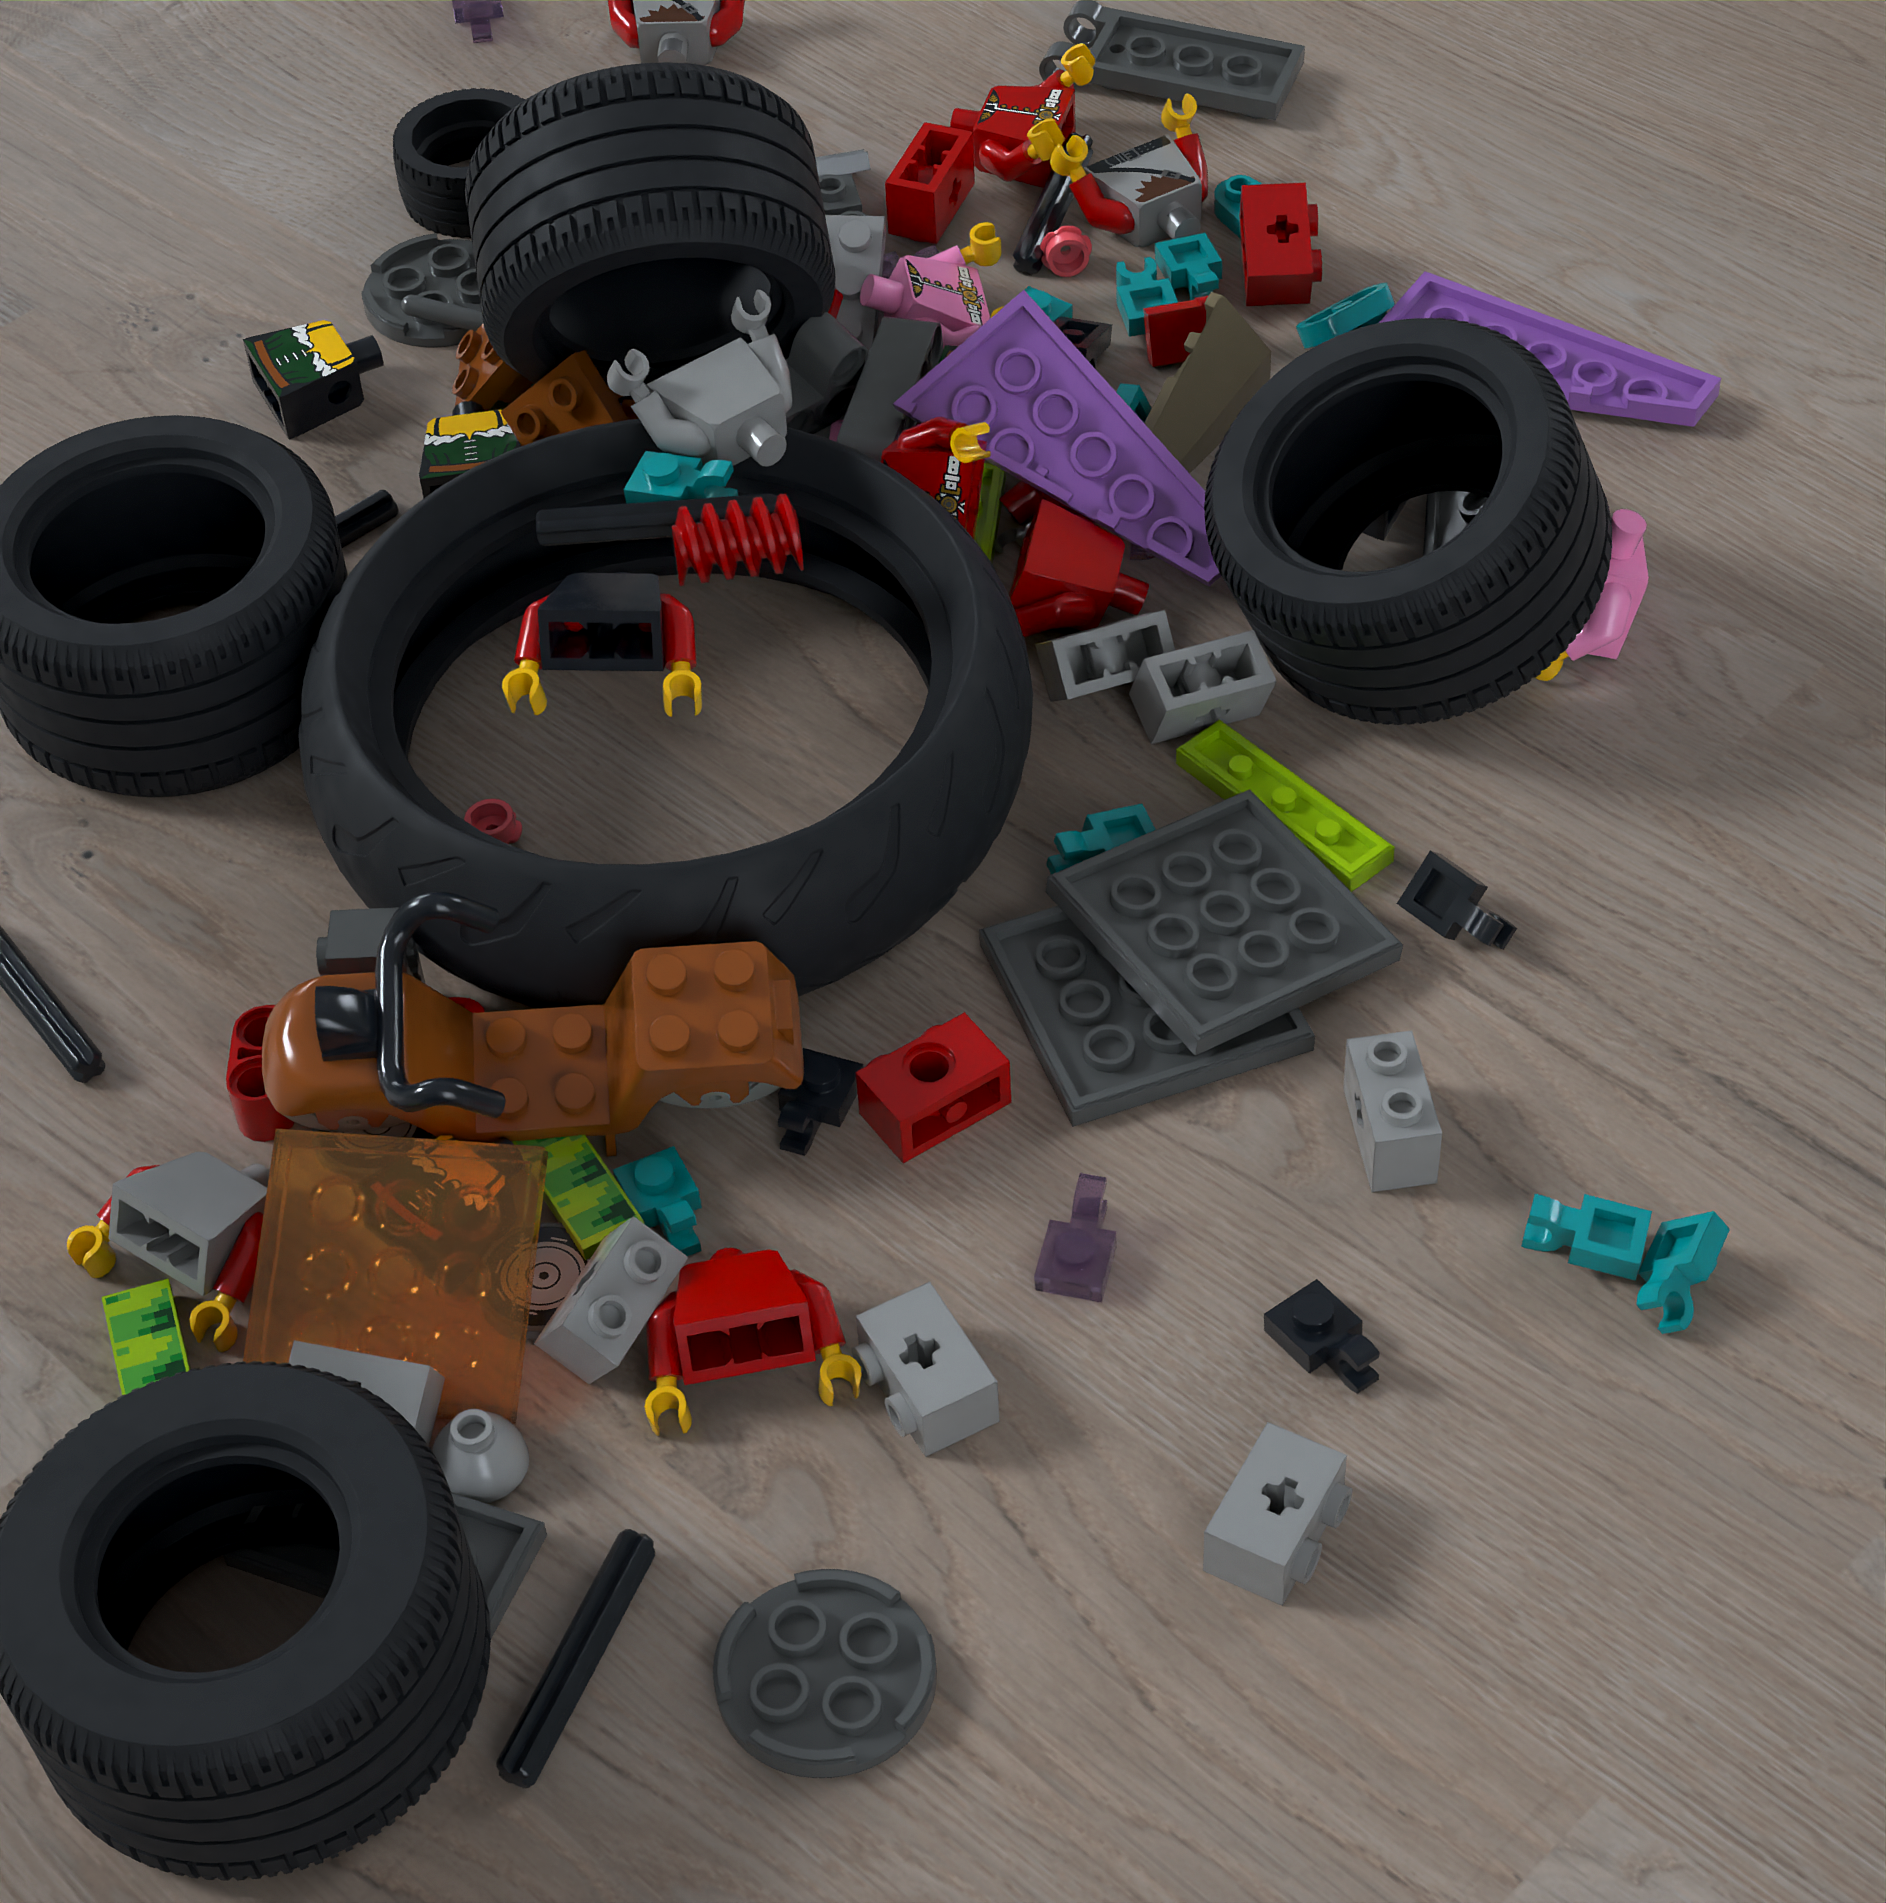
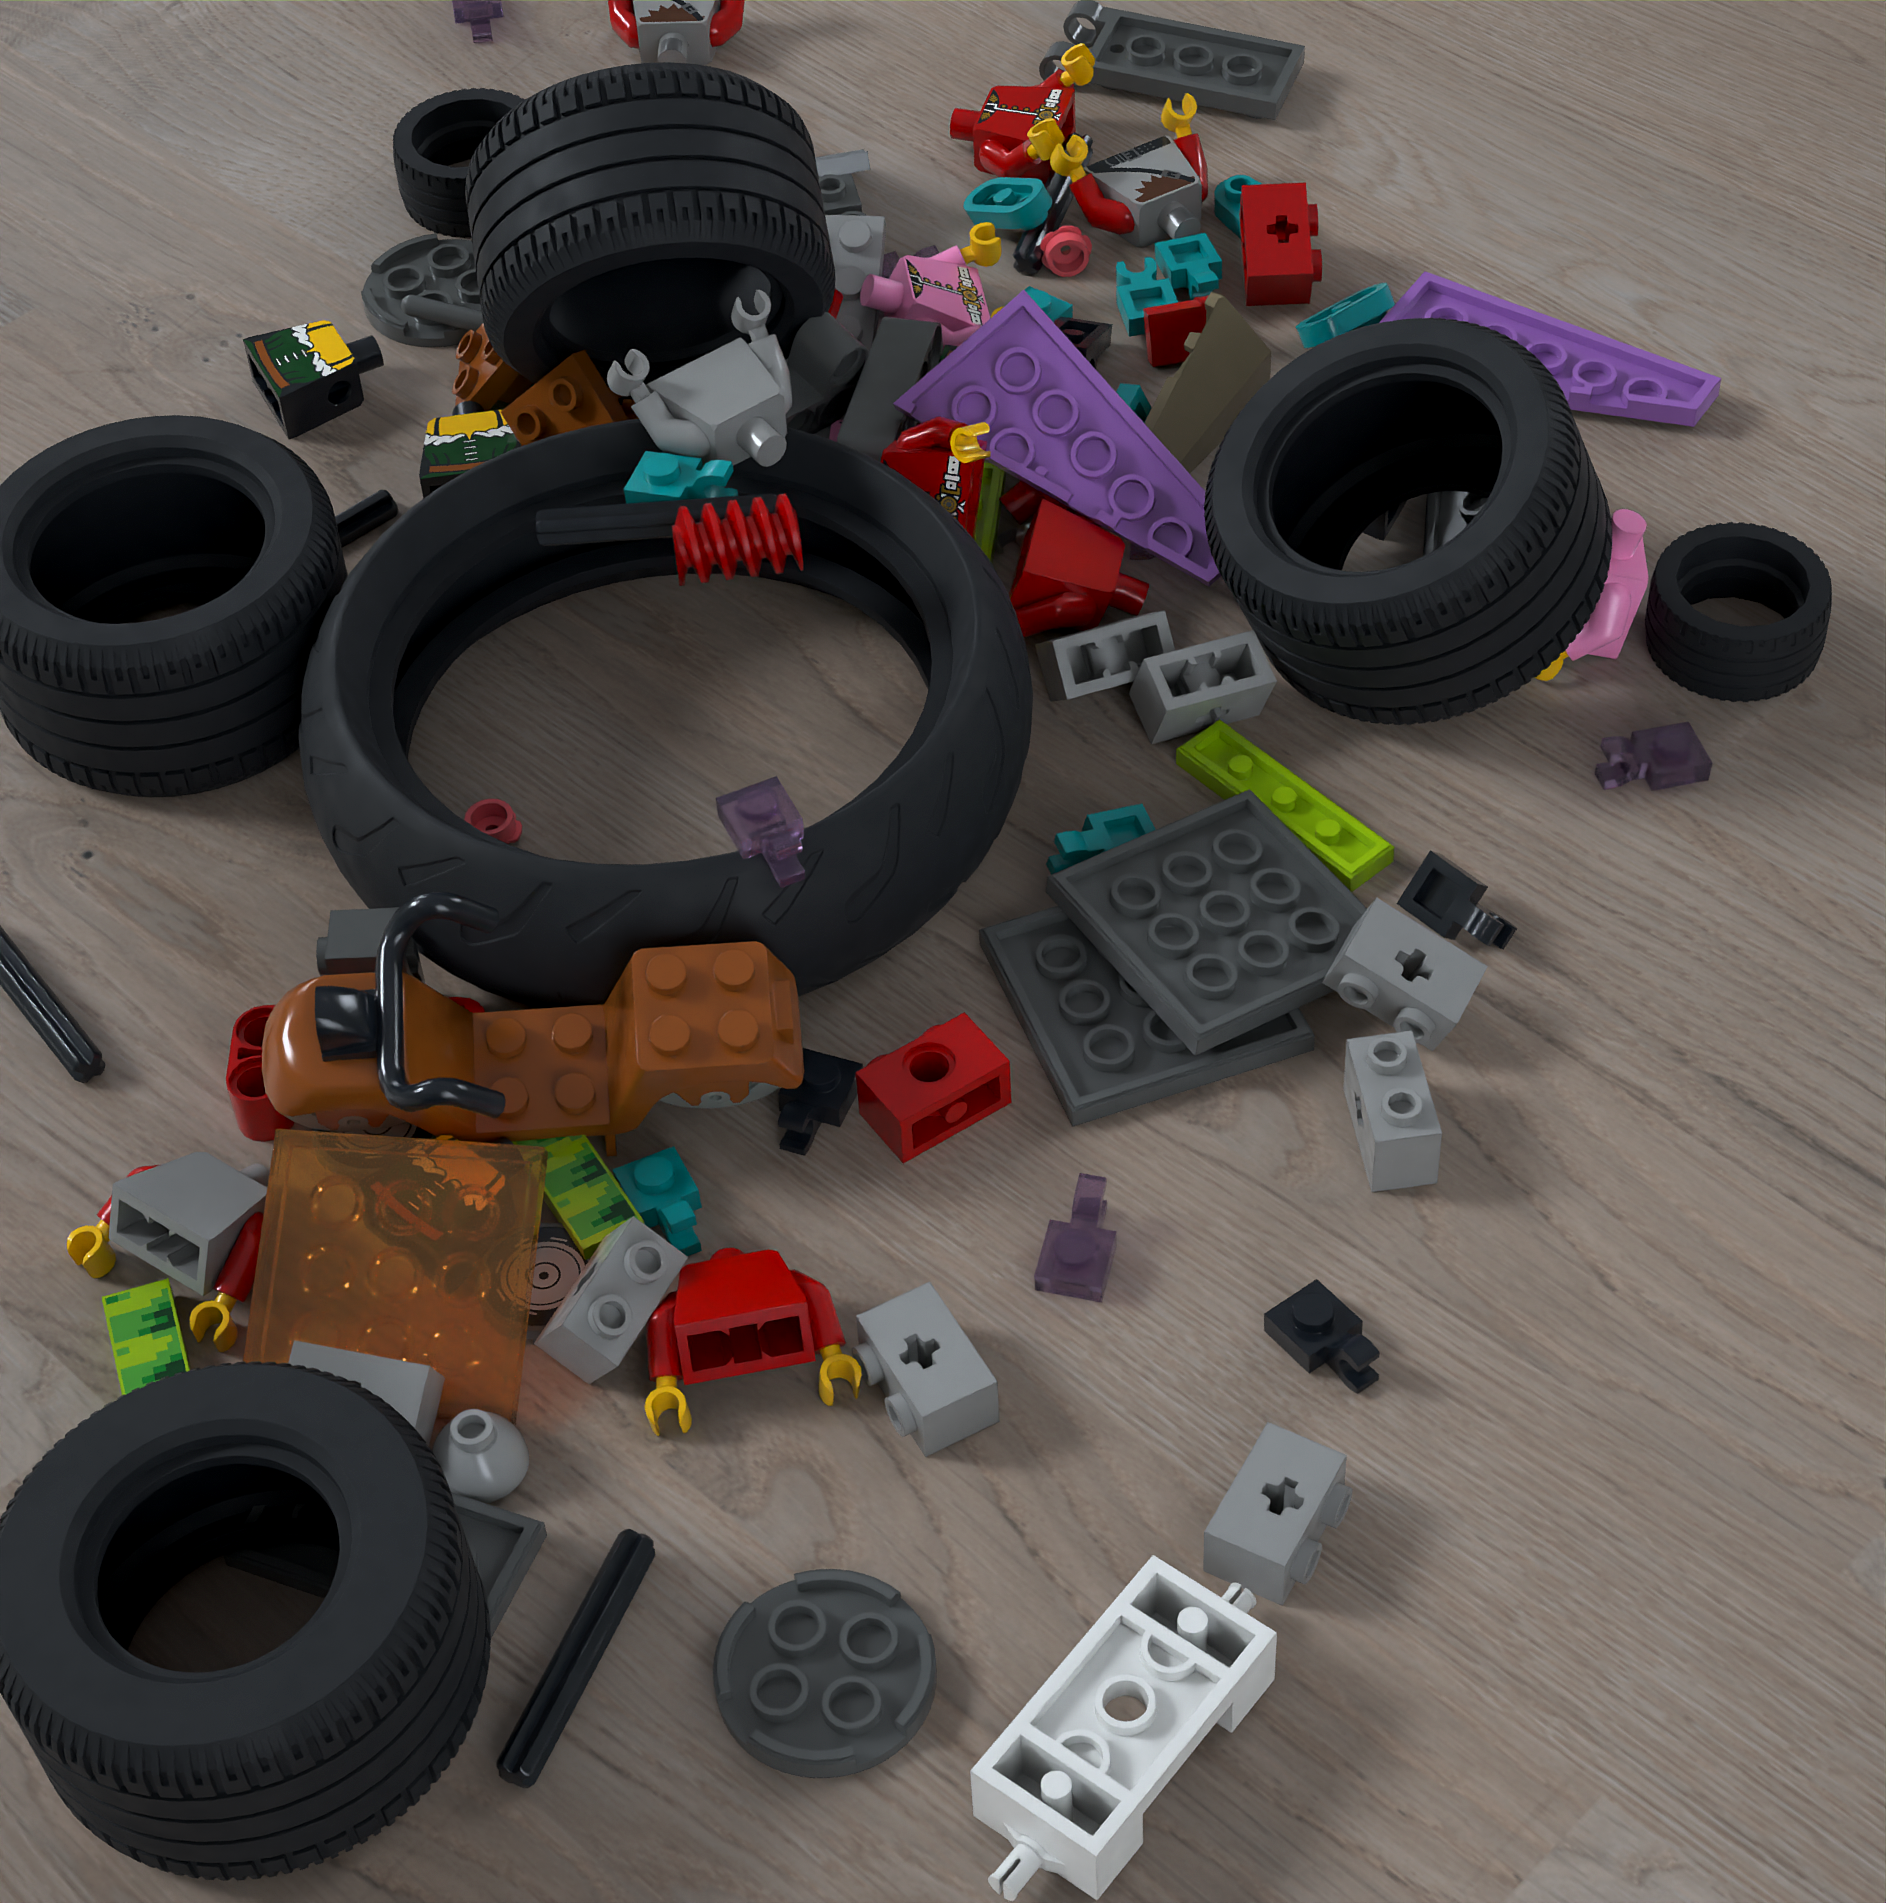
black torso [502,572,702,717] -> none
red brick [885,122,975,244] -> none
teal plate [1521,1194,1652,1281] -> none
teal plate [1636,1211,1730,1334] -> none
none -> clear purple plate [716,776,805,888]
none -> teal plate [963,177,1053,231]
none -> white brick [970,1555,1277,1901]
none -> light grey brick [1322,897,1488,1051]
none -> clear purple plate [1595,722,1713,791]
none -> black tyre [1645,522,1832,702]

